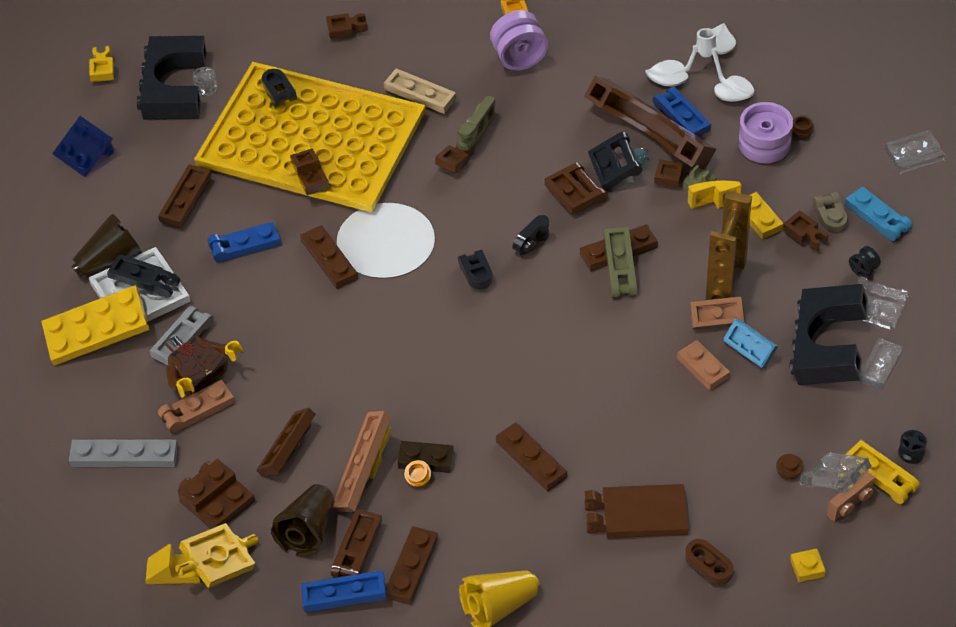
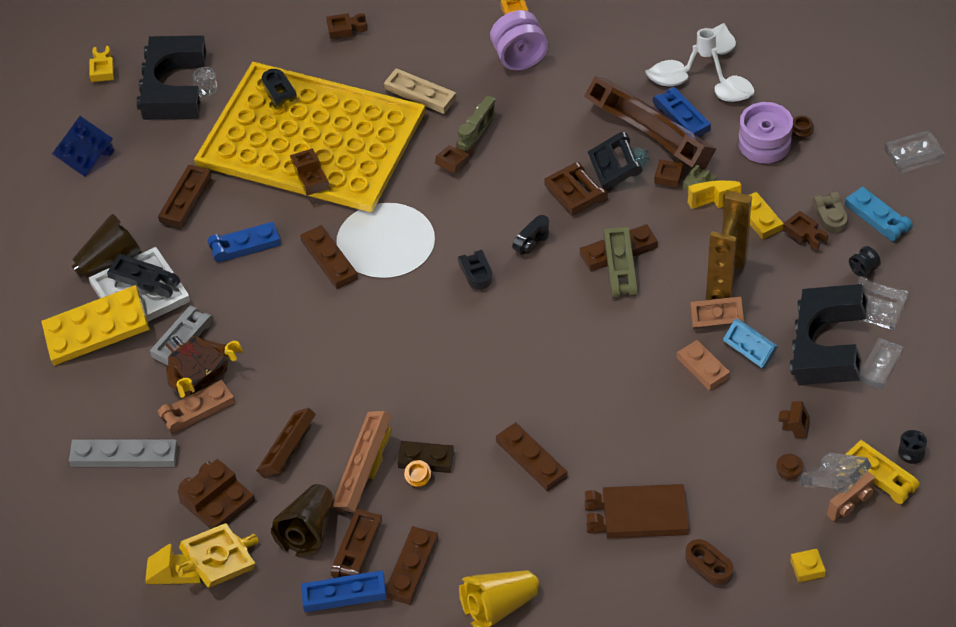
none -> reddish brown tile [778,401,810,439]

